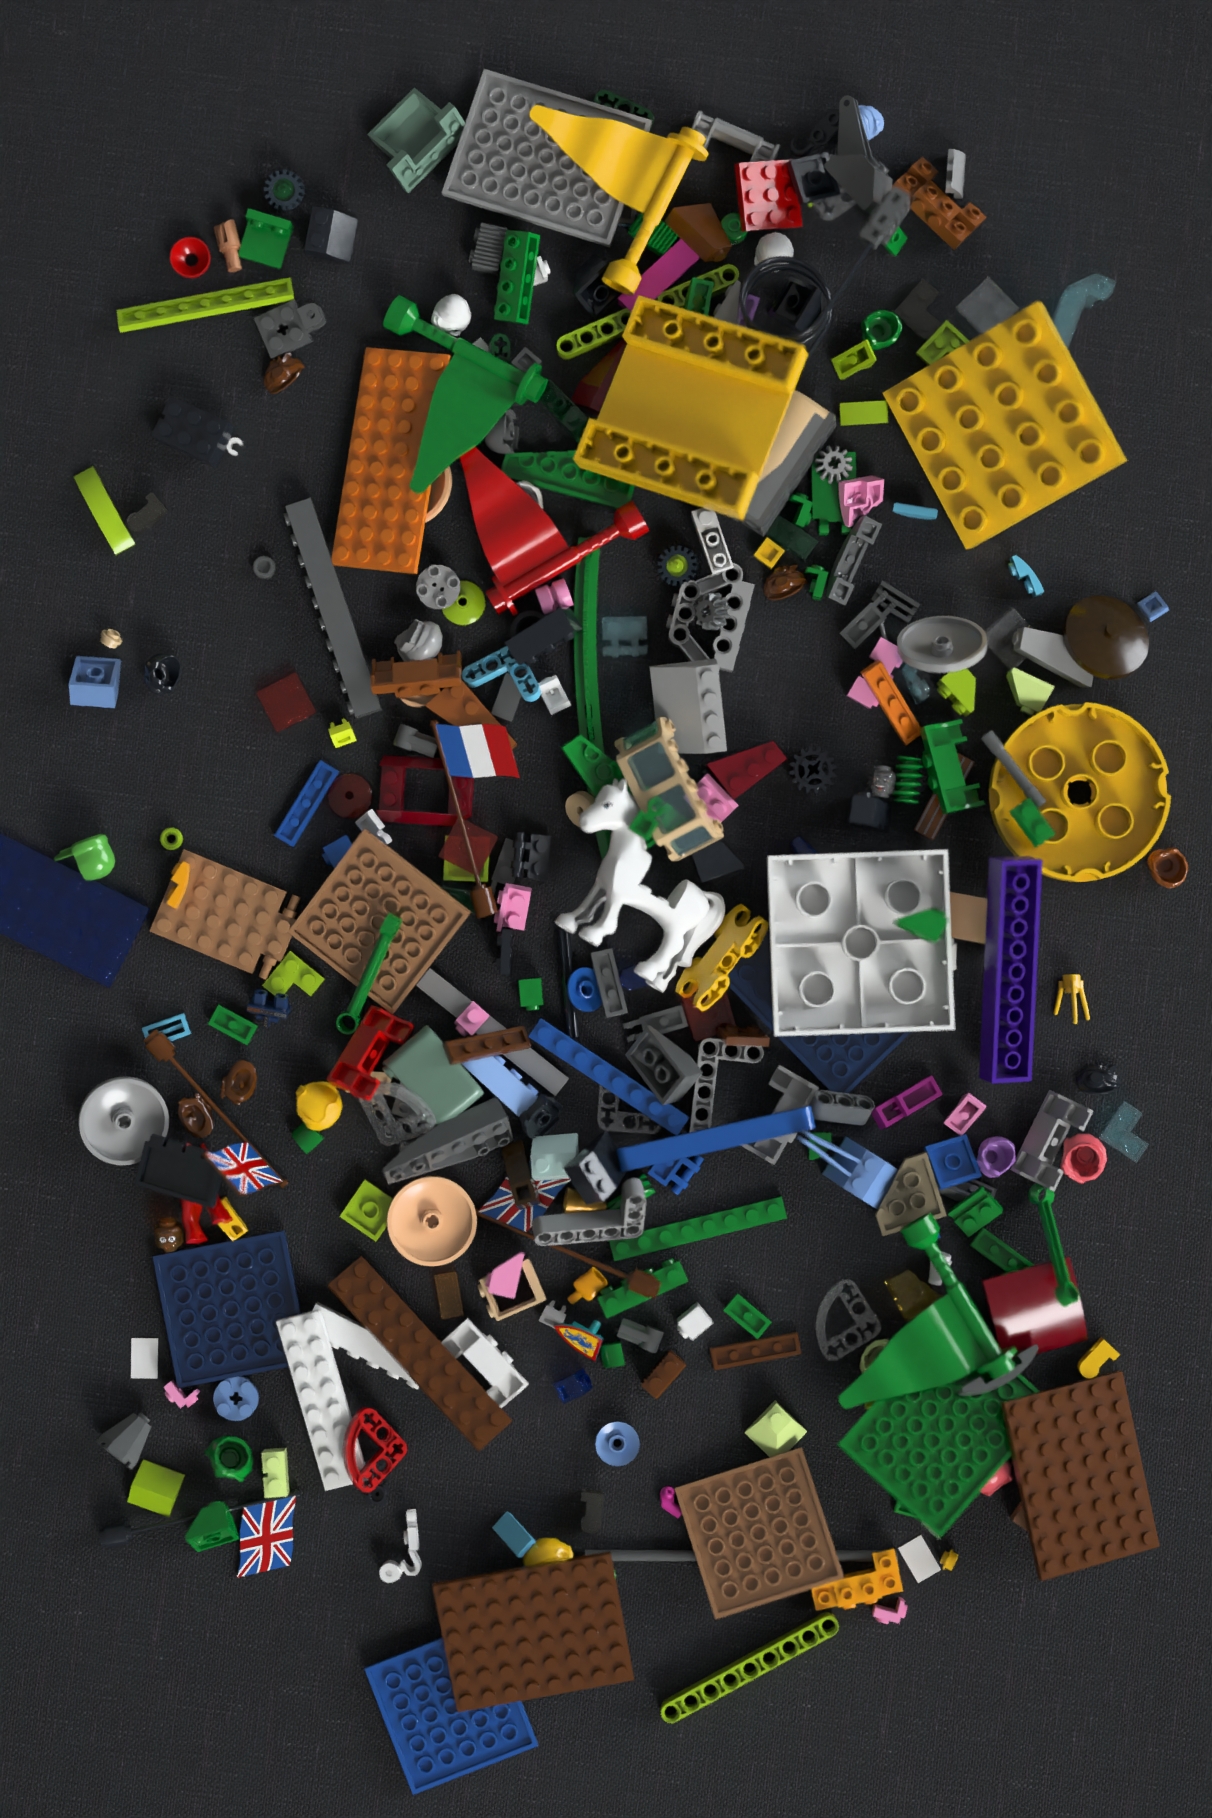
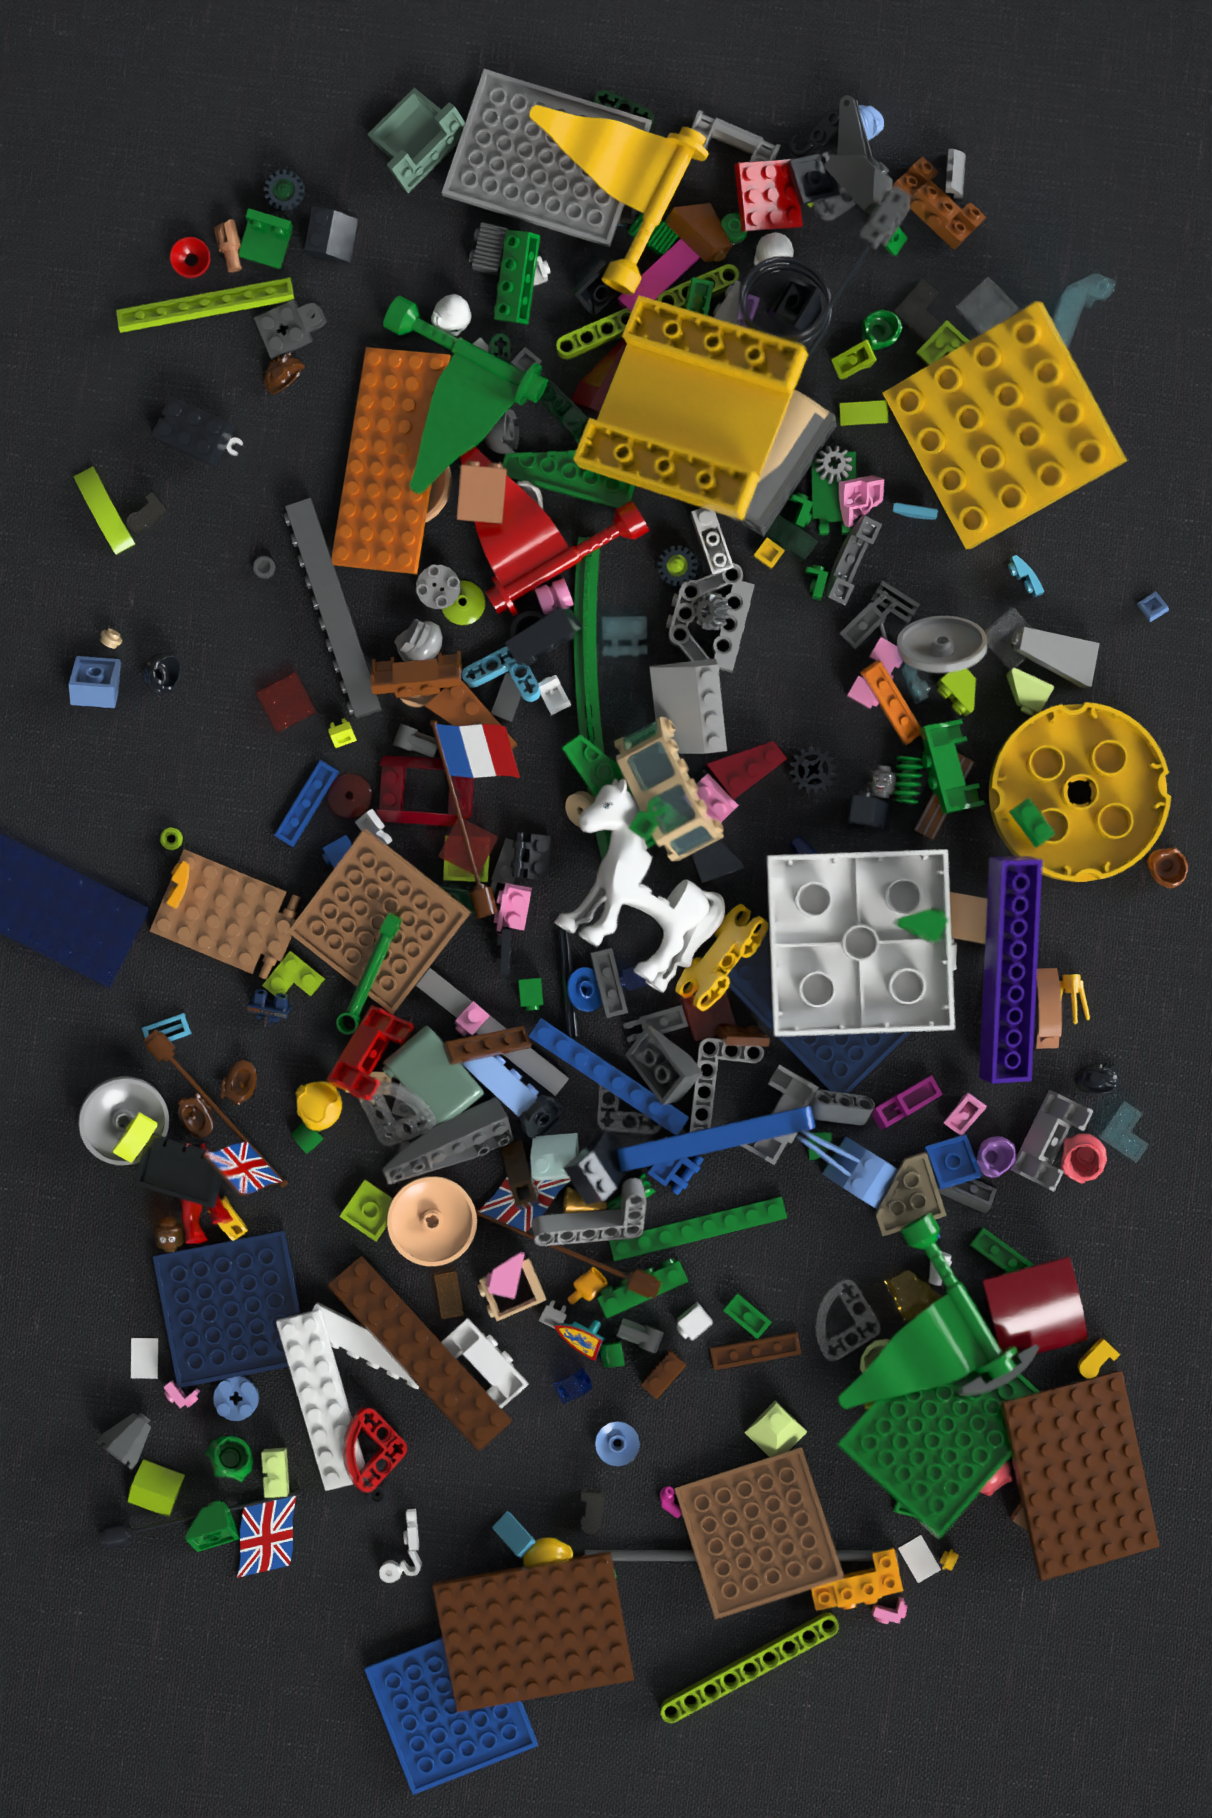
bright green piece [54,834,115,881] -> none
green plate [208,1005,258,1045] -> none
reddish brown hat [764,565,807,601] -> none
green plate [948,1186,1003,1237] -> none
dark grey piece [981,730,1046,809] -> none
green piece [1029,1183,1079,1307] -> none
dark brown dish [1063,596,1149,679] -> none
none -> neon yellow slope [113,1112,158,1163]
none -> nougat brick [457,461,506,524]
none -> nougat arch [1035,968,1062,1049]

